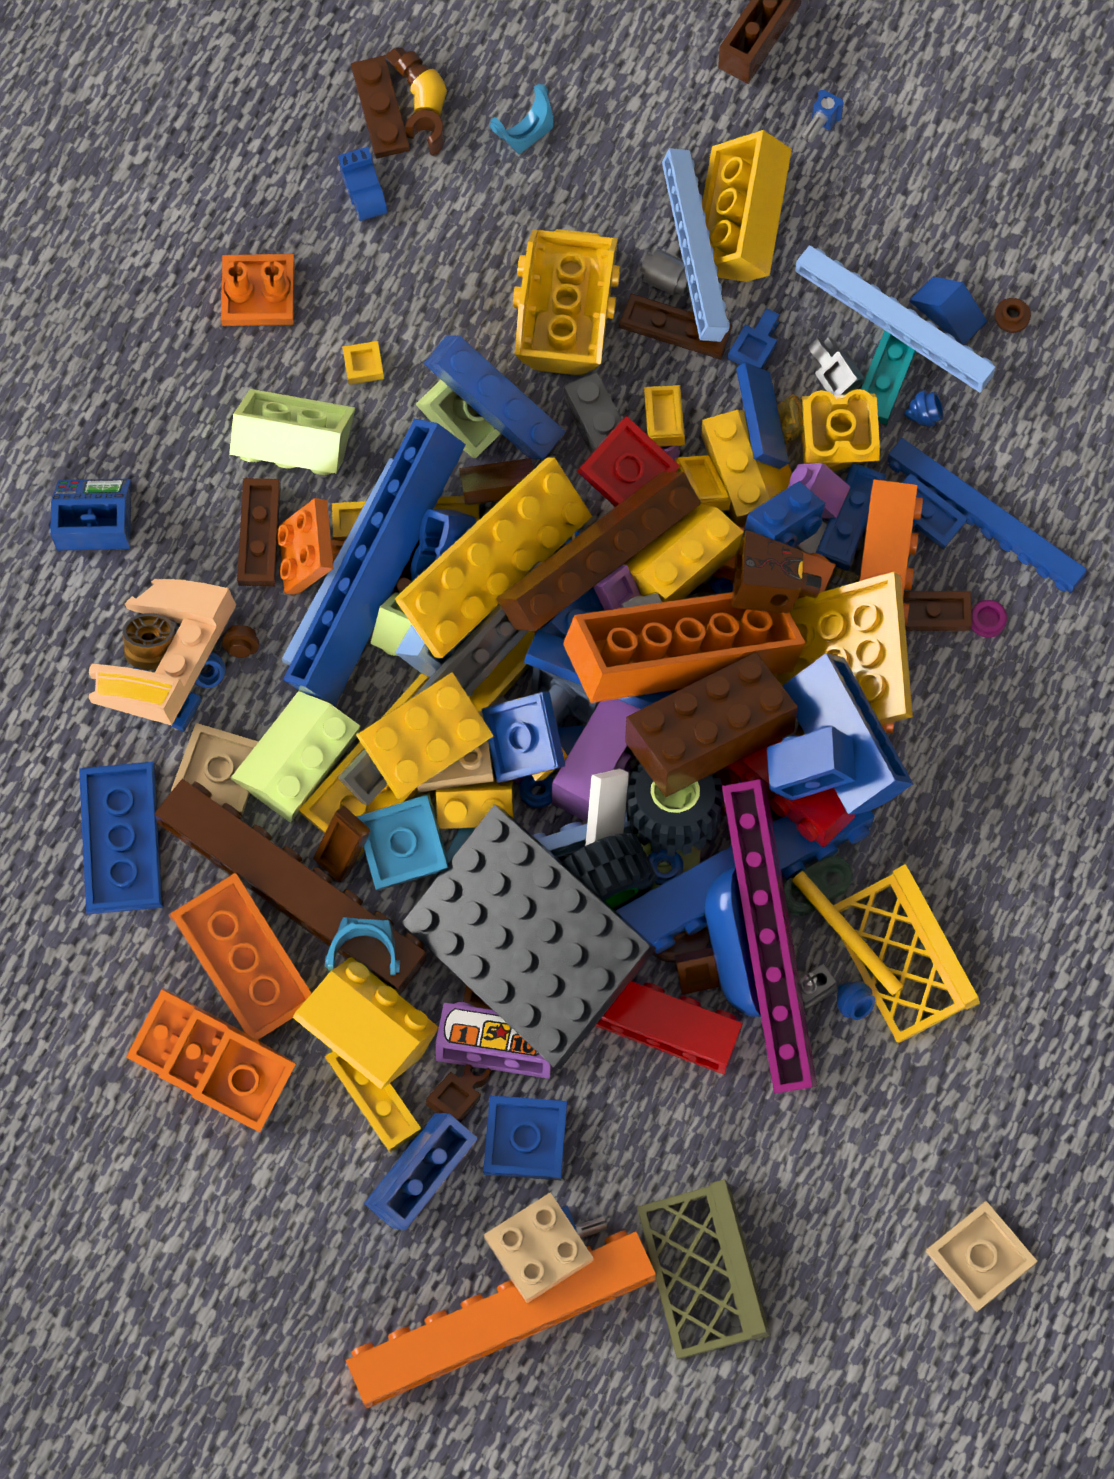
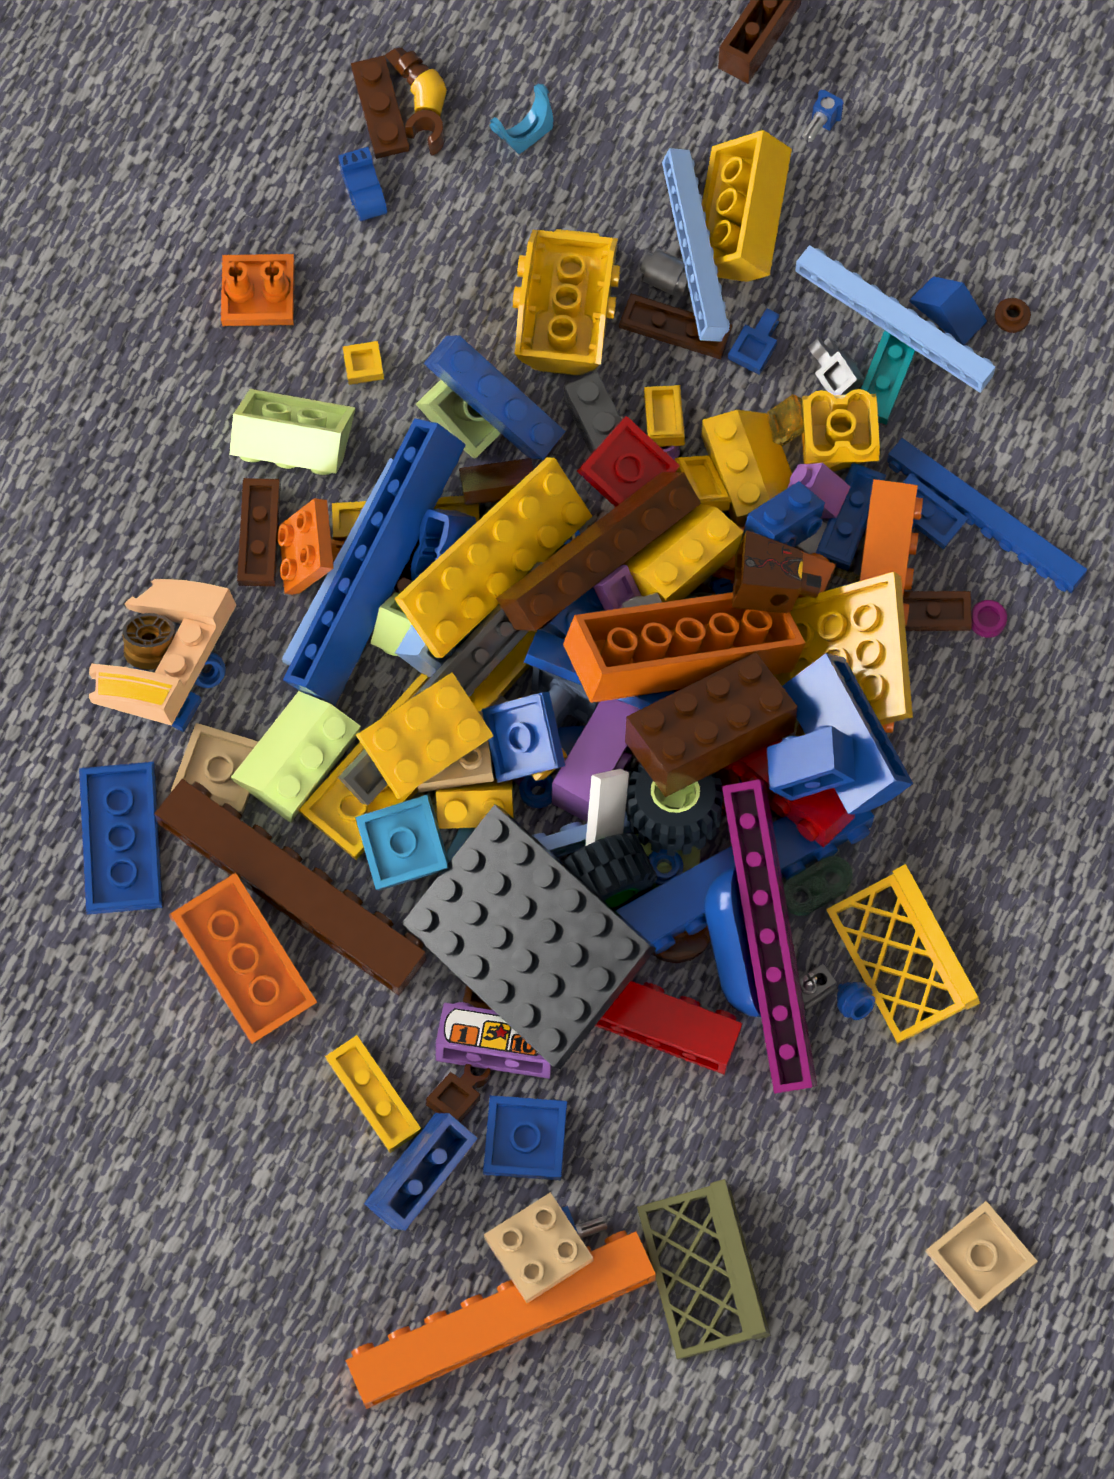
blue slope [50,479,132,551] -> none
orange slope [126,988,296,1133] -> none
reddish brown plate [222,625,259,658] -> none
yellow slope [293,957,439,1090] -> none
reddish brown tile [313,806,371,883] -> none
dark azure helmet [325,917,400,975] -> none
reddish brown plate [674,947,720,995] -> none
blue tile [736,362,789,469] -> none
yellow bar [792,871,904,996] -> none
blue plate [904,390,944,427] -> none

